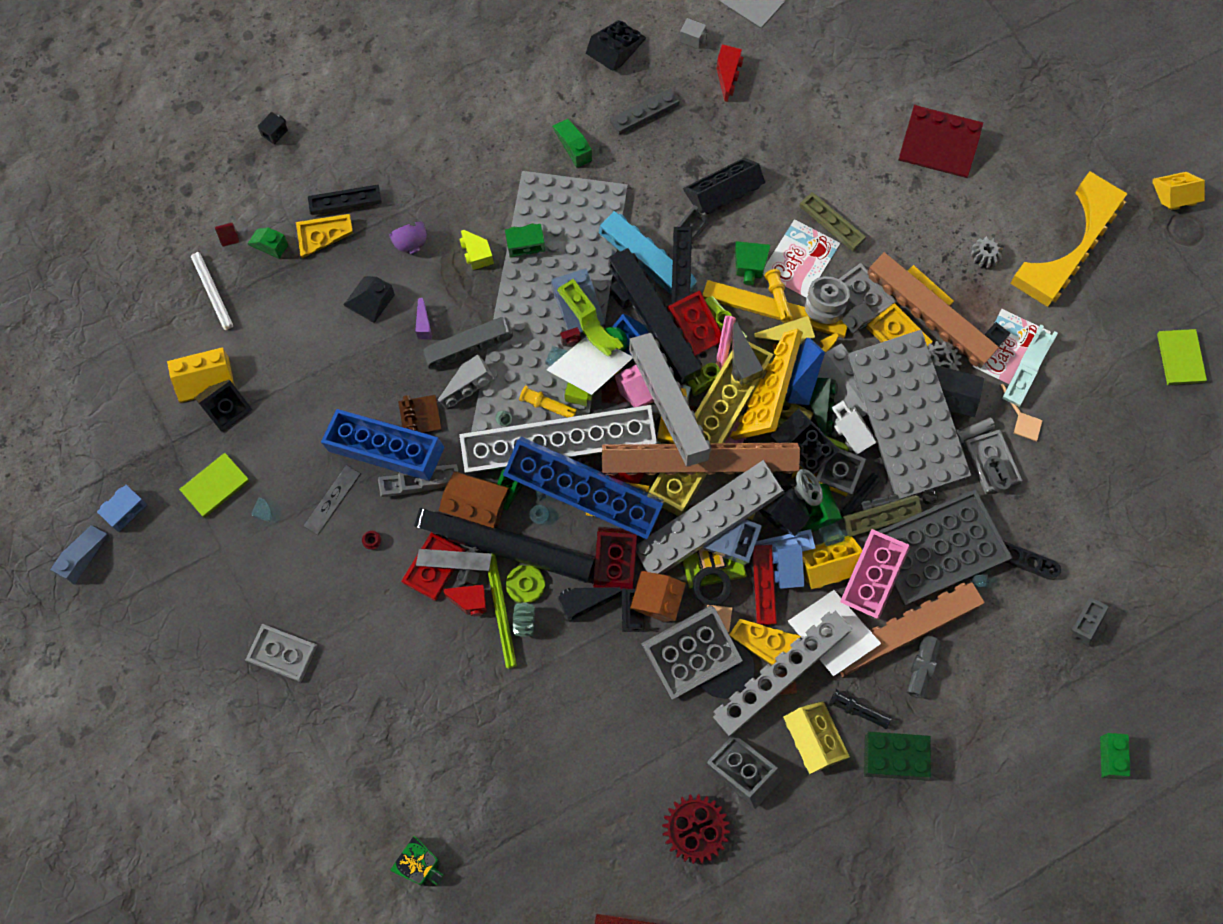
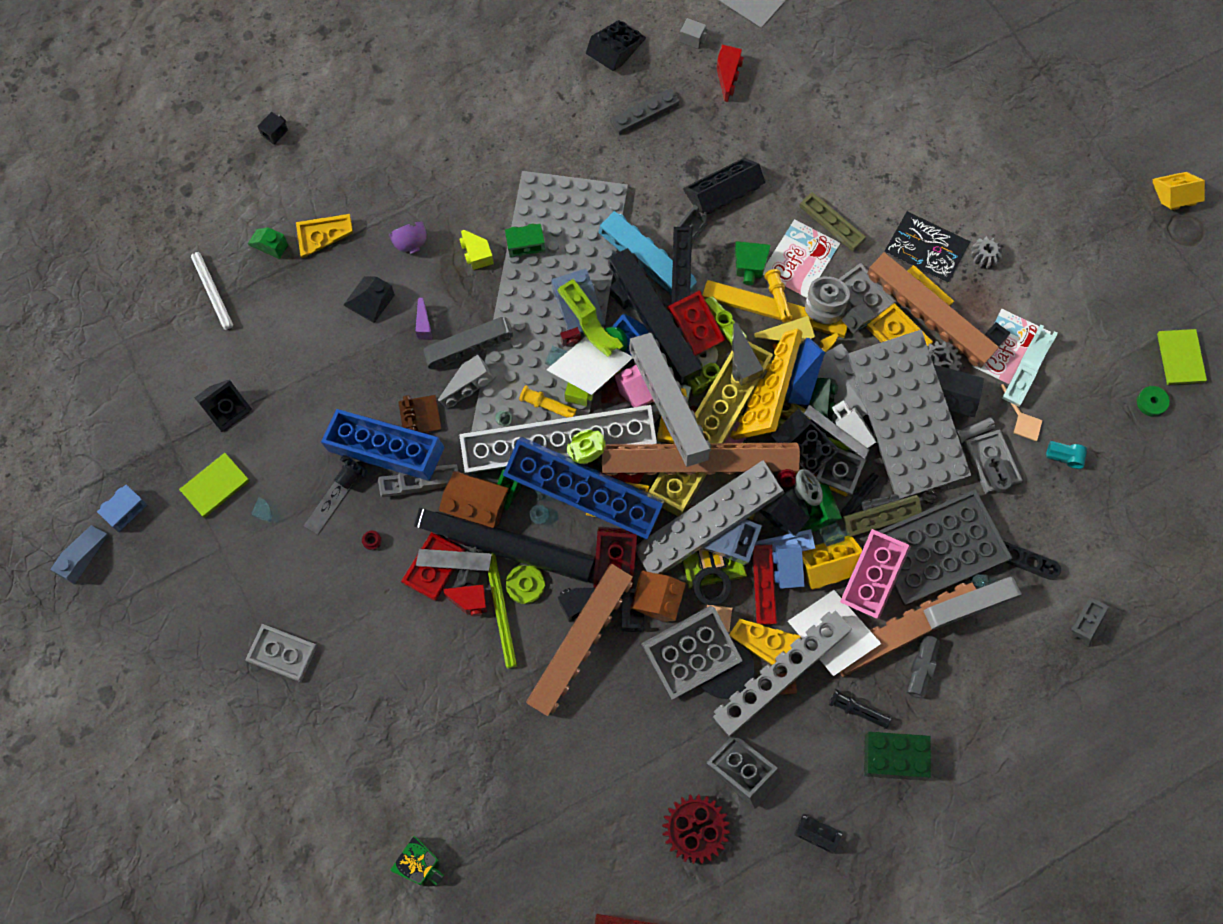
yellow slope [167,347,235,403] -> none
dark red slope [215,223,239,247] -> none
black plate [308,184,382,215] -> none
sand green gear [513,603,535,637] -> none
green slope [552,119,592,168] -> none
bright pink axle [715,315,736,370] -> none
light yellow slope [783,701,850,774] -> none
dark red slope [898,105,984,178] -> none
yellow arch [1010,171,1127,307] -> none
green brick [1100,733,1130,779] -> none
none -> black gear [334,455,368,489]
none -> nougat brick [526,564,633,716]
none -> lime tile [567,430,606,464]
none -> dark red plate [777,469,797,488]
none -> black hinge [794,814,842,854]
none -> flat silver sticker [804,405,869,459]
none -> black sticker [884,211,971,282]
none -> light grey beam [923,577,1022,630]
none -> teal piece [1046,441,1087,469]
none -> green piece [1137,386,1170,417]

